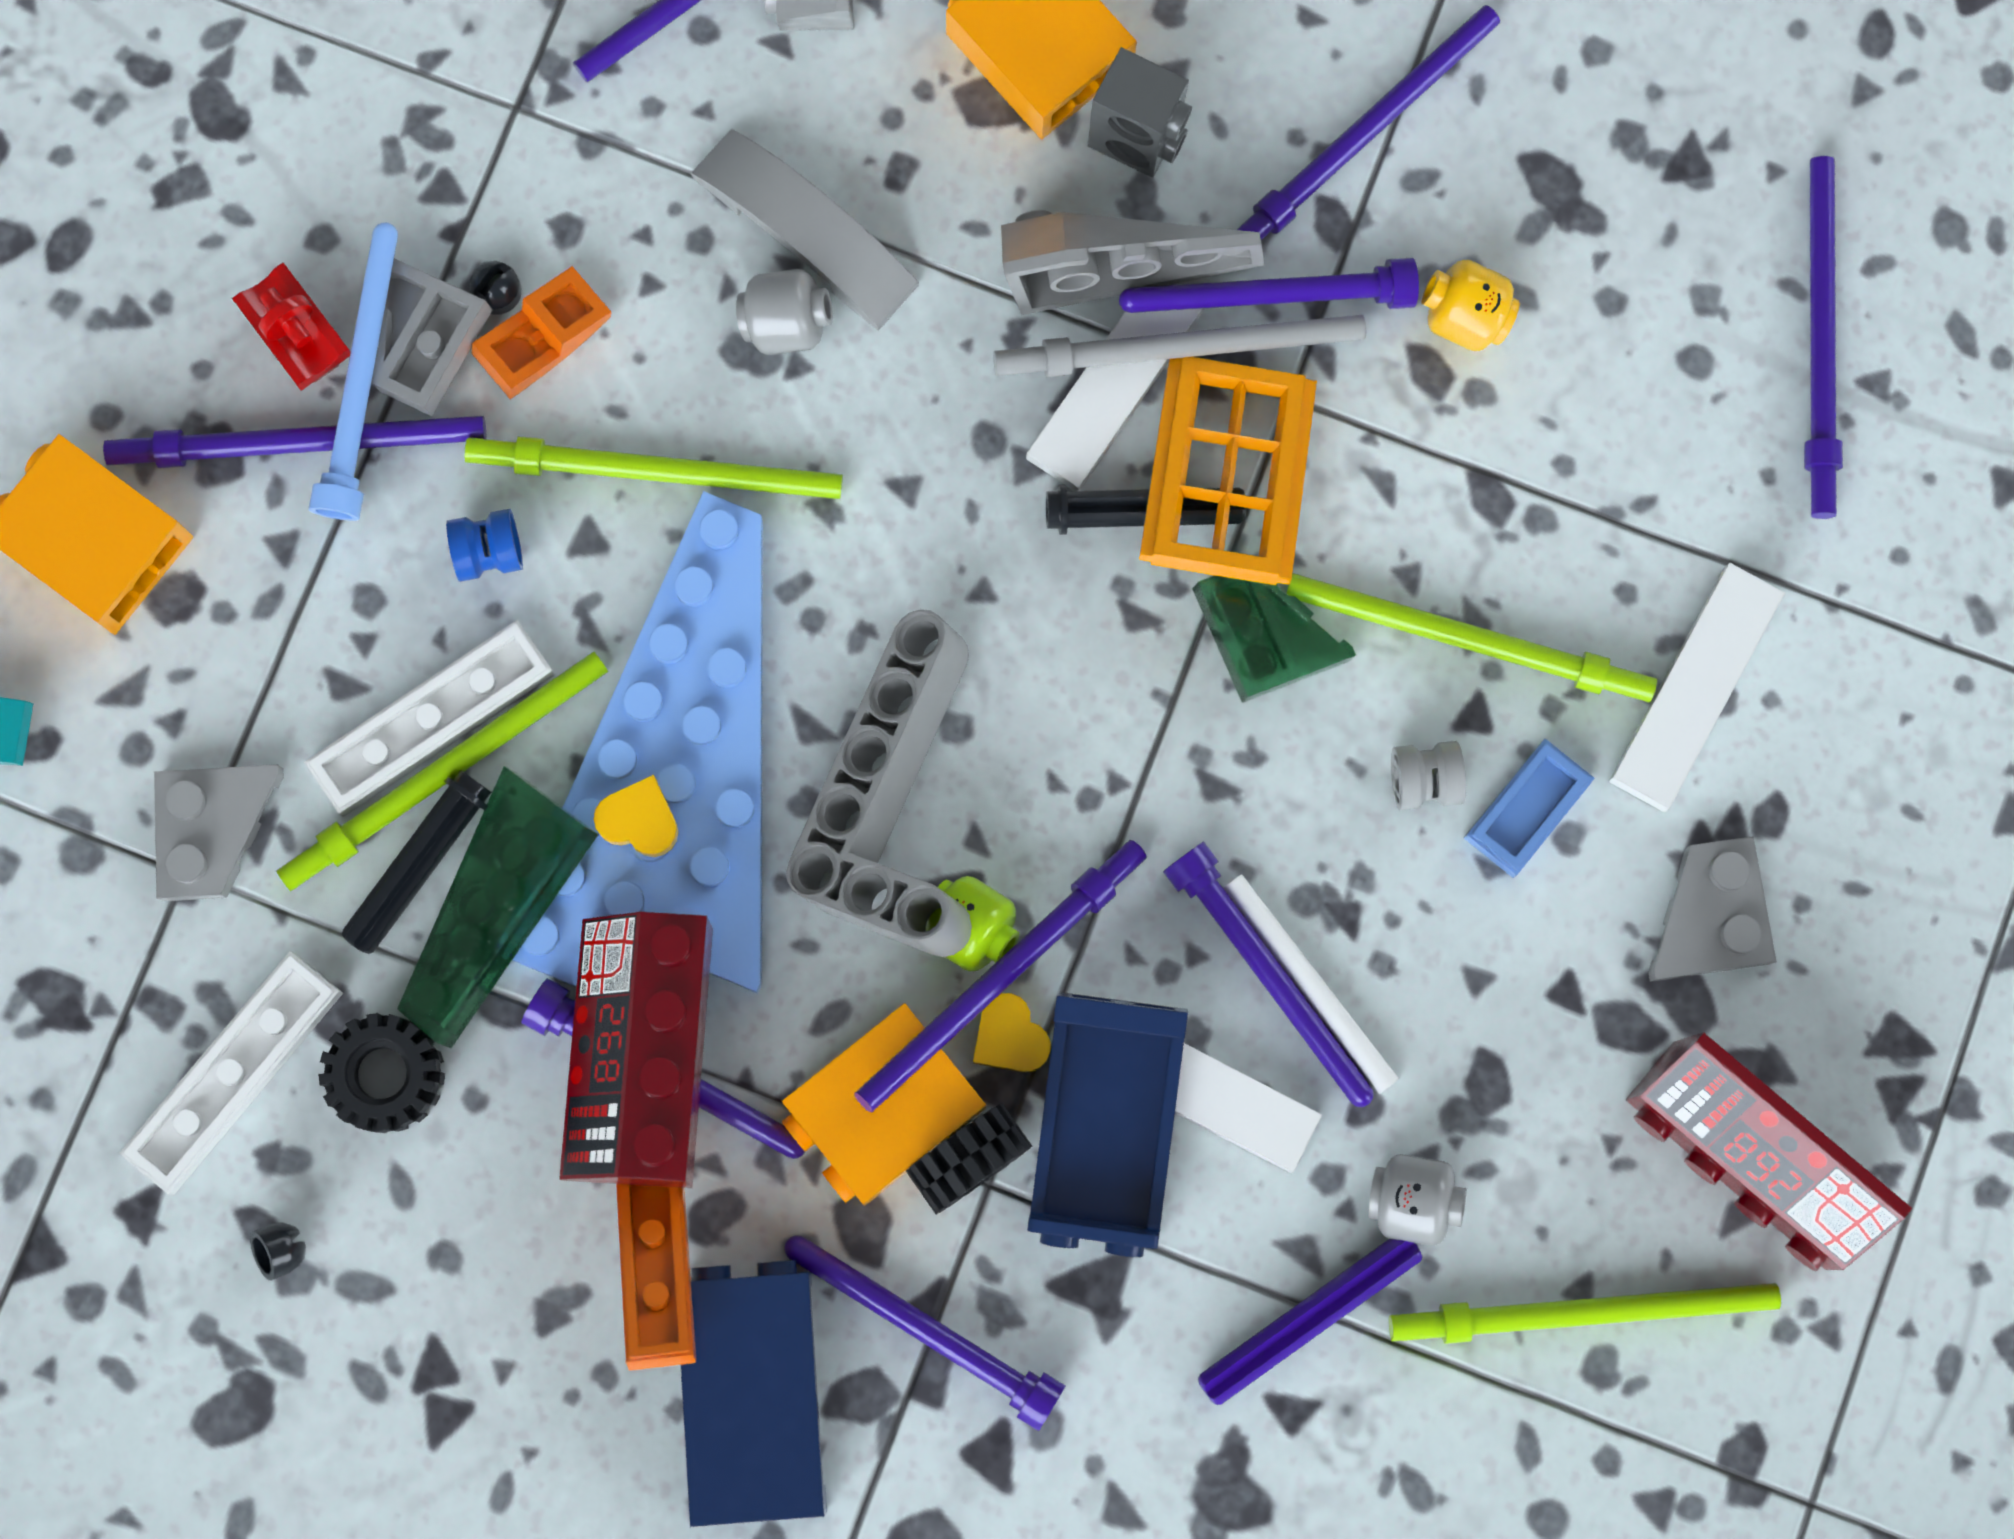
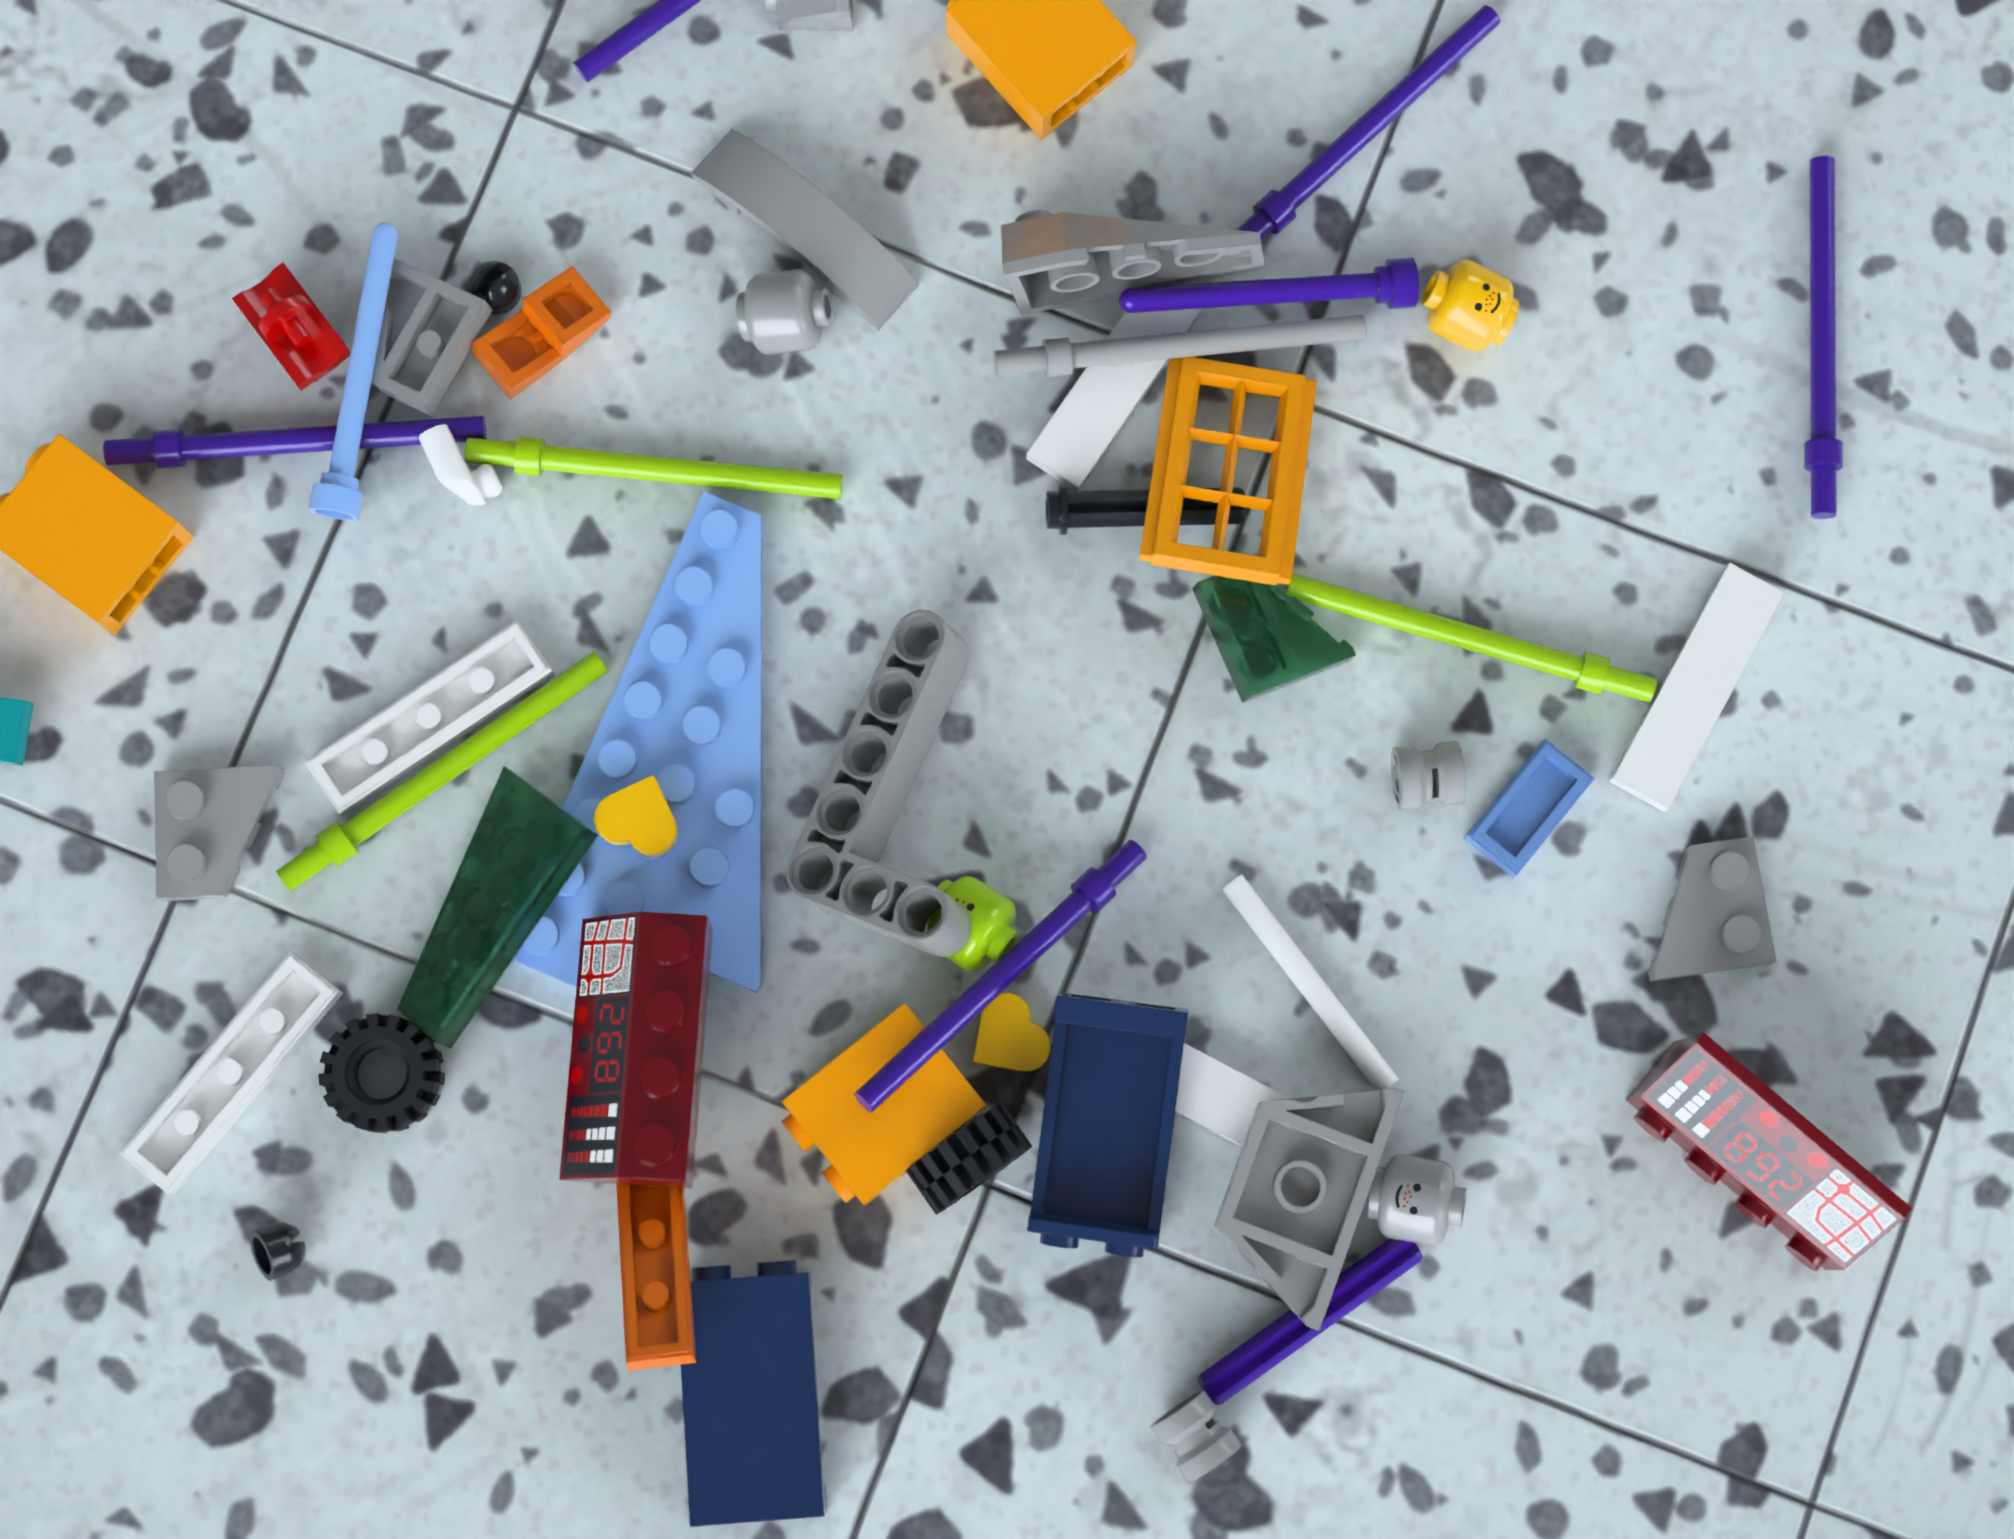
black axle [342,770,492,954] -> none
blue wheel [446,509,523,582] -> none
dark purple piece [521,978,805,1159] -> none
dark purple piece [784,1235,1066,1431] -> none
dark grey brick [1088,47,1193,178] -> none
dark purple piece [1163,841,1374,1107] -> none
lime bar [1389,1283,1781,1344] -> none
none -> white arm [419,424,503,505]
none -> light grey wheel [1150,1389,1242,1483]
none -> light grey wing [1214,1088,1405,1331]

